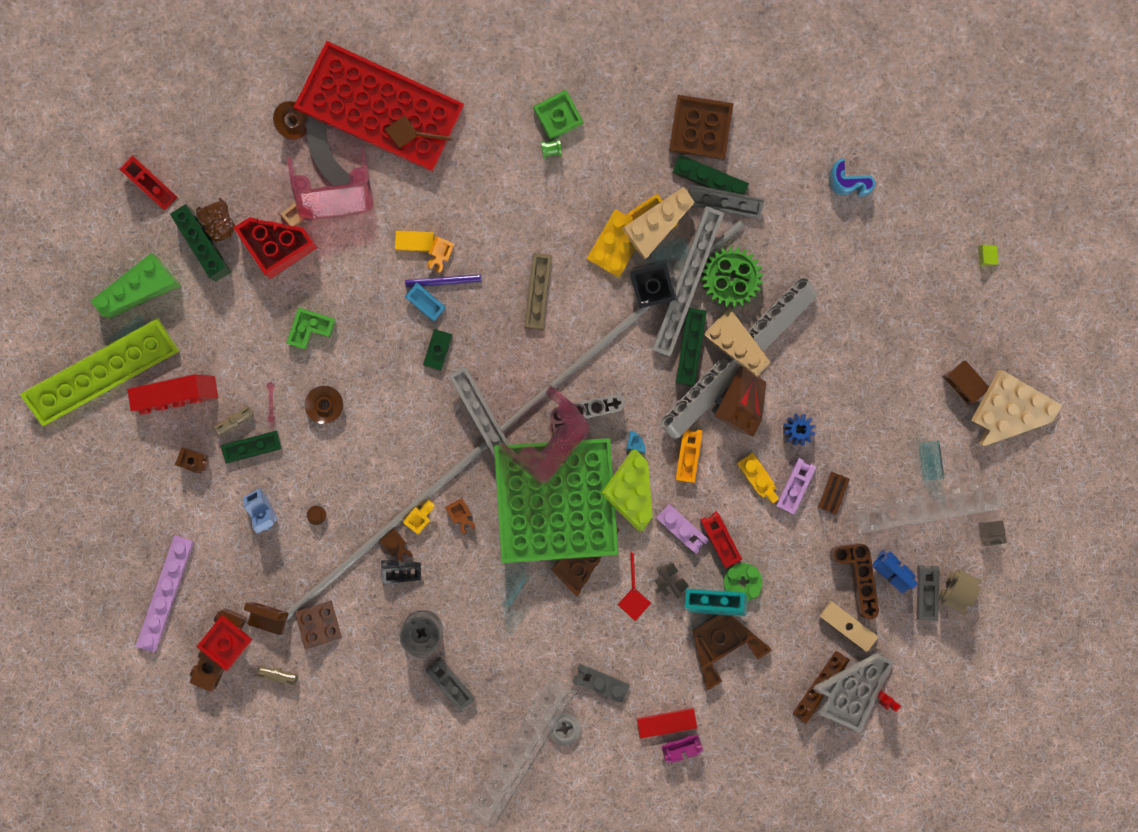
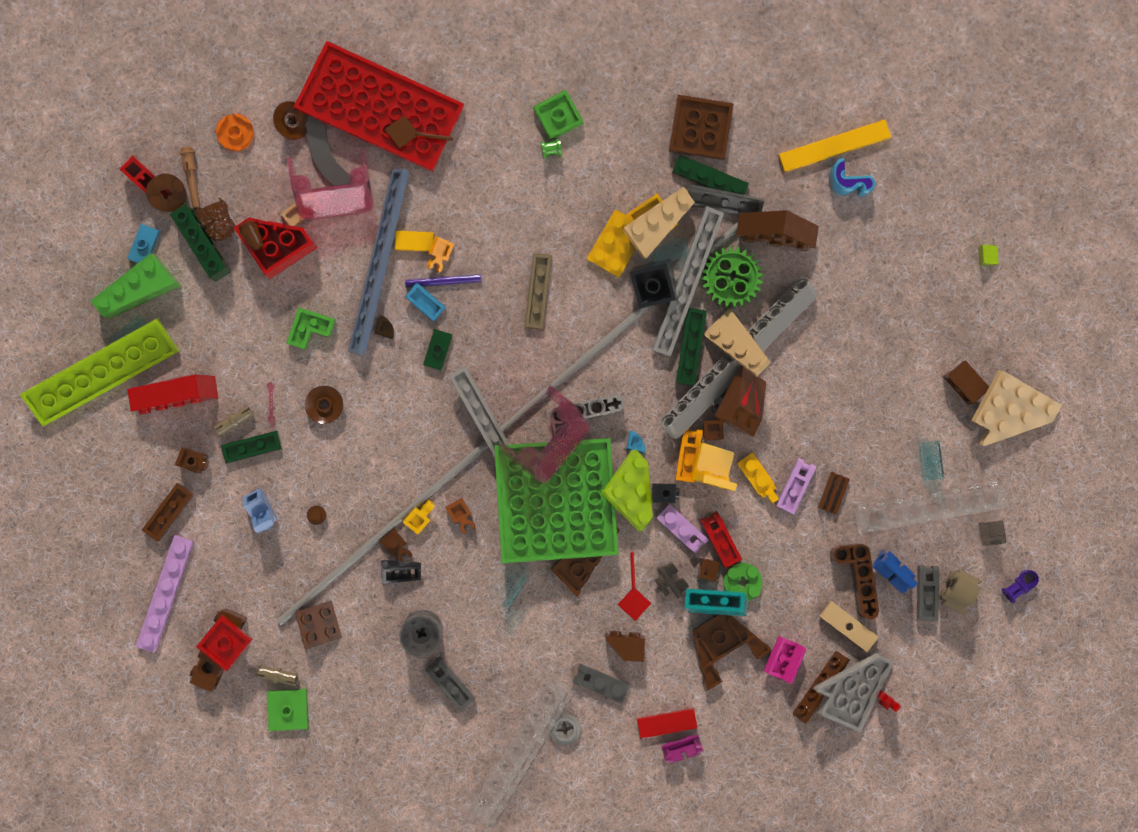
reddish brown panel [244,602,289,635] -> none
blue gear [783,414,816,446] -> none
none -> dark azure plate [127,224,161,263]
none -> reddish brown plate [142,483,194,541]
none -> reddish brown plate [146,173,187,212]
none -> medium nougat pin [180,147,200,209]
none -> orange tile [216,113,254,151]
none -> reddish brown cone [238,220,264,251]
none -> bright green plate [267,689,309,731]
none -> sand blue plate [348,169,409,355]
none -> dark brown tile [375,315,394,340]
none -> reddish brown slope [605,631,645,662]
none -> black brick [651,483,680,503]
none -> yellow bracket [691,443,737,491]
none -> reddish brown panel [697,558,720,582]
none -> reddish brown plate [703,420,724,440]
none -> reddish brown brick [736,210,819,251]
none -> dark pink bracket [764,636,807,684]
none -> yellow tile [778,119,892,173]
none -> dark purple connector [1001,570,1039,603]

